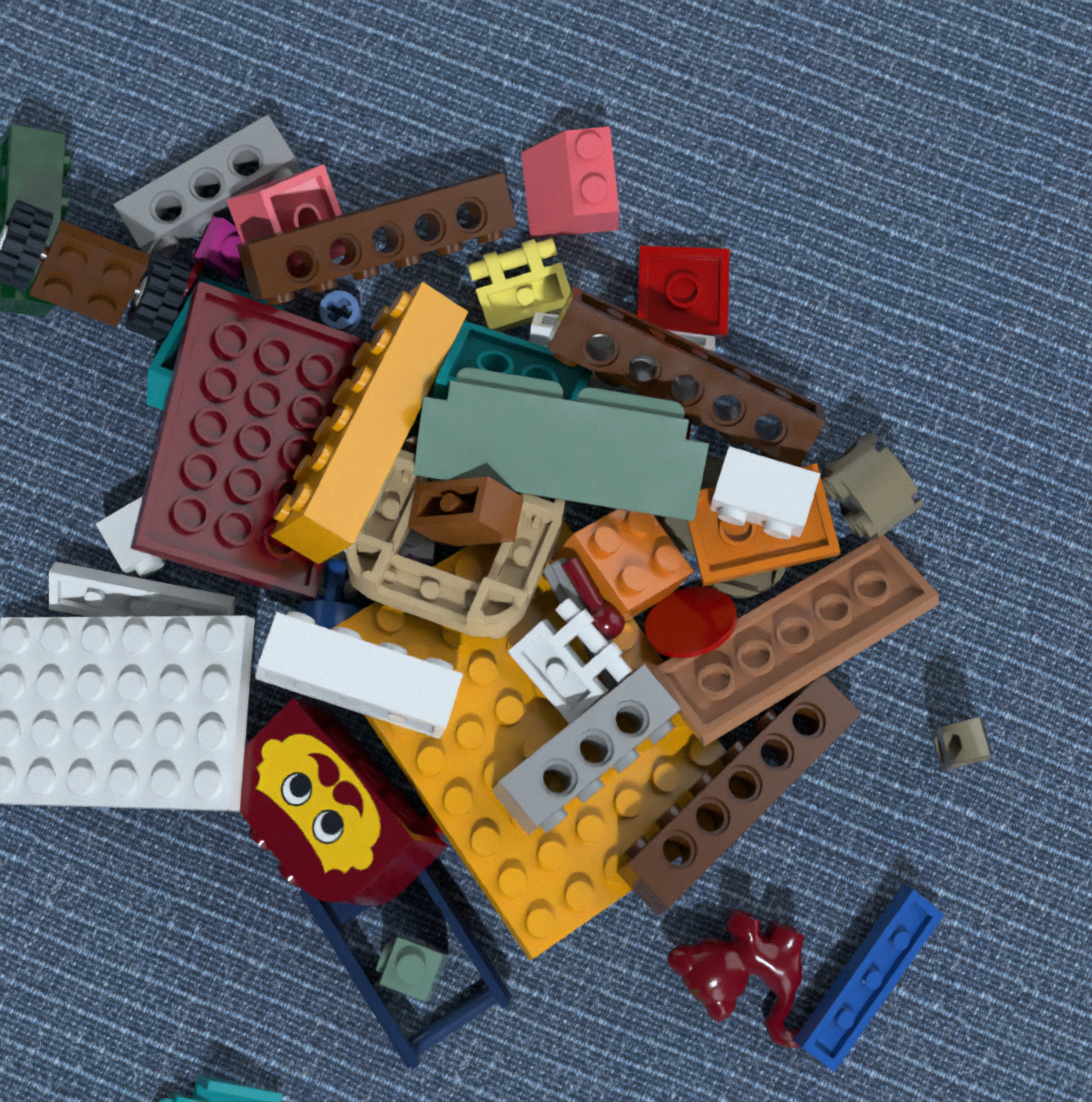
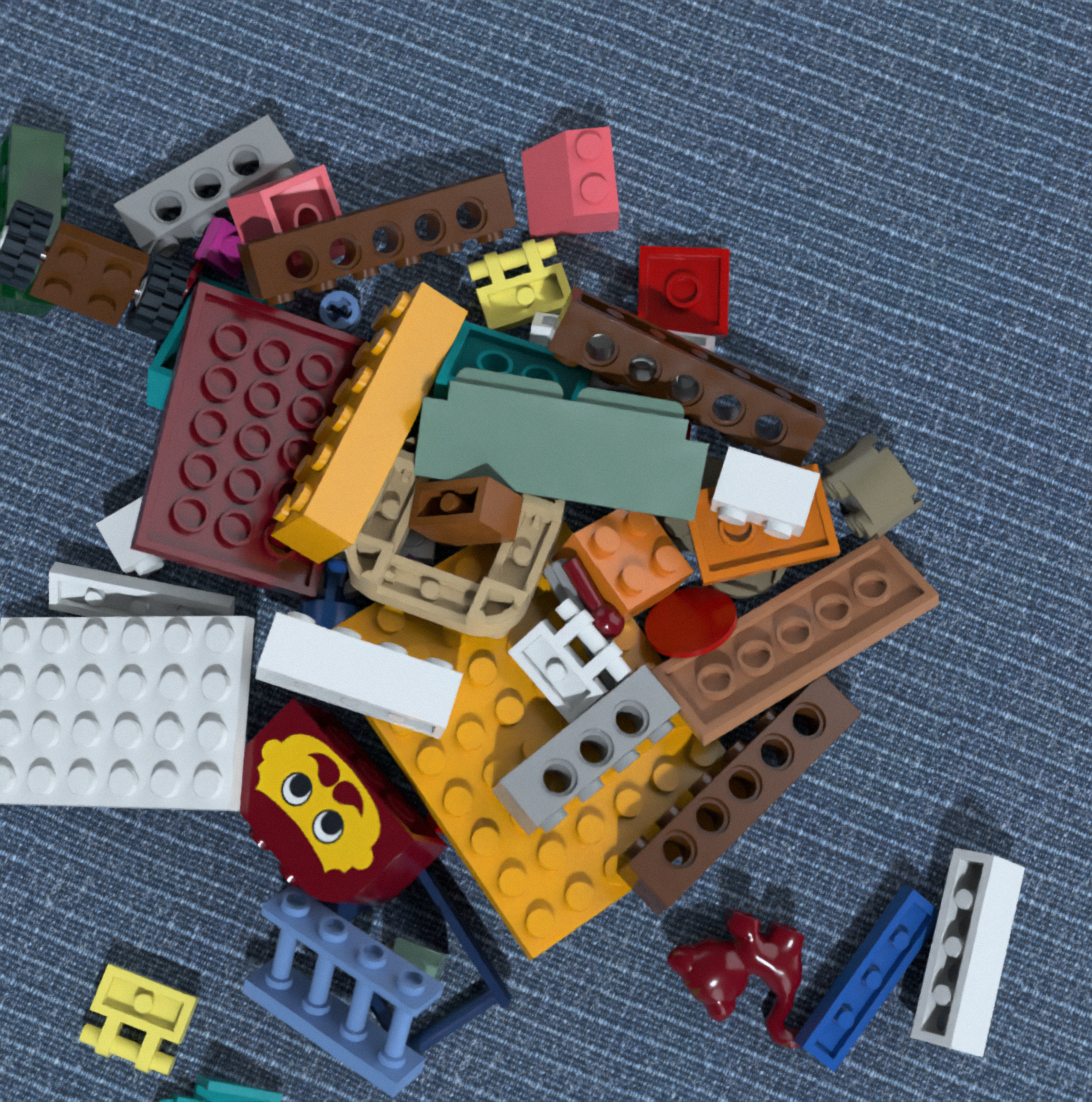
dark tan leg [930,717,993,772] -> none
none -> light yellow plate [79,964,199,1076]
none -> medium blue fence [242,885,444,1098]
none -> white brick [910,848,1025,1057]

